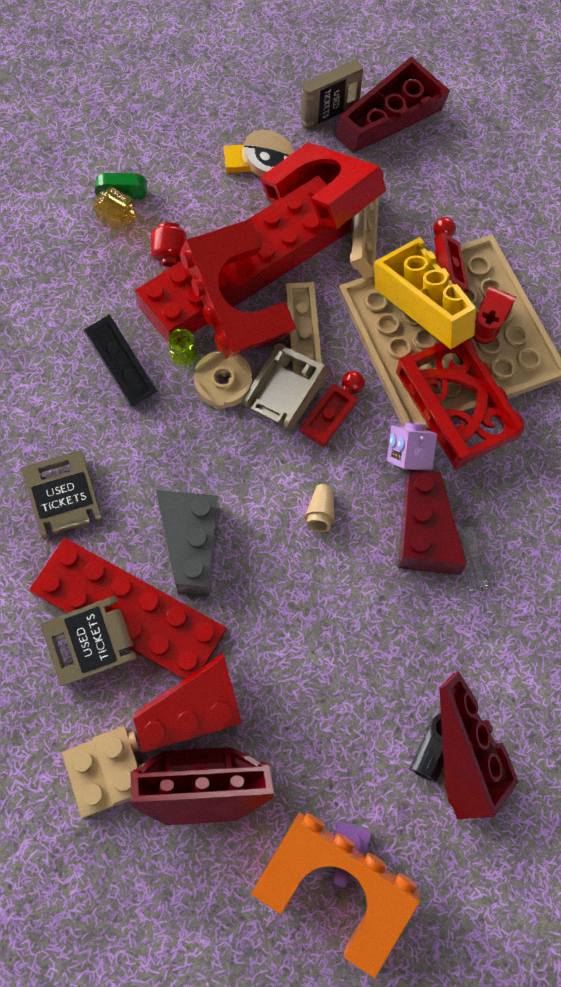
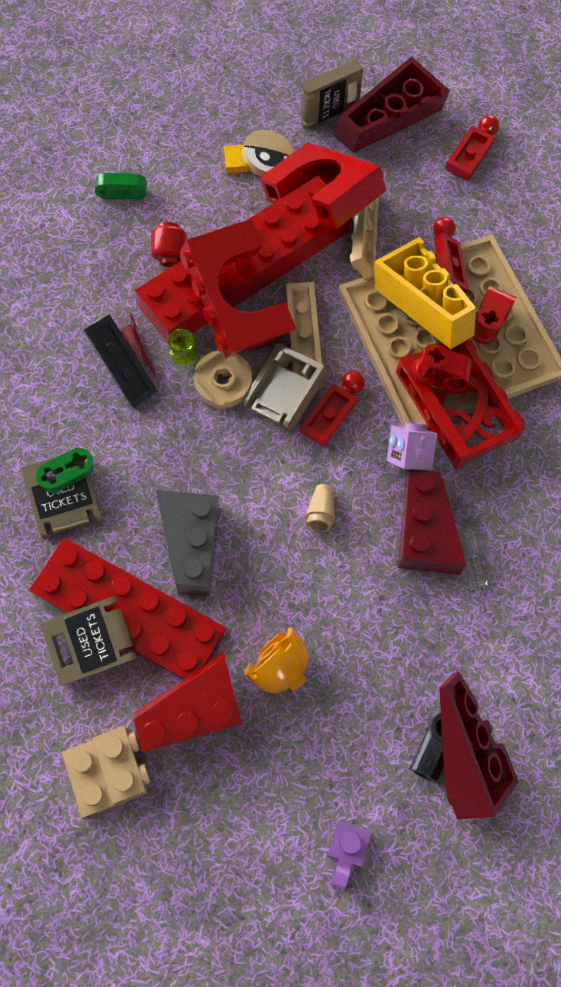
clear yellow head [93,188,136,230] -> none
dark red wedge [130,747,274,826] -> none
orange arch [251,812,420,979] -> none
none -> green beam [36,448,95,493]
none -> red piece [120,312,156,377]
none -> light orange cylinder [244,627,310,694]
none -> red piece [411,344,472,395]
none -> red plate [445,115,500,181]

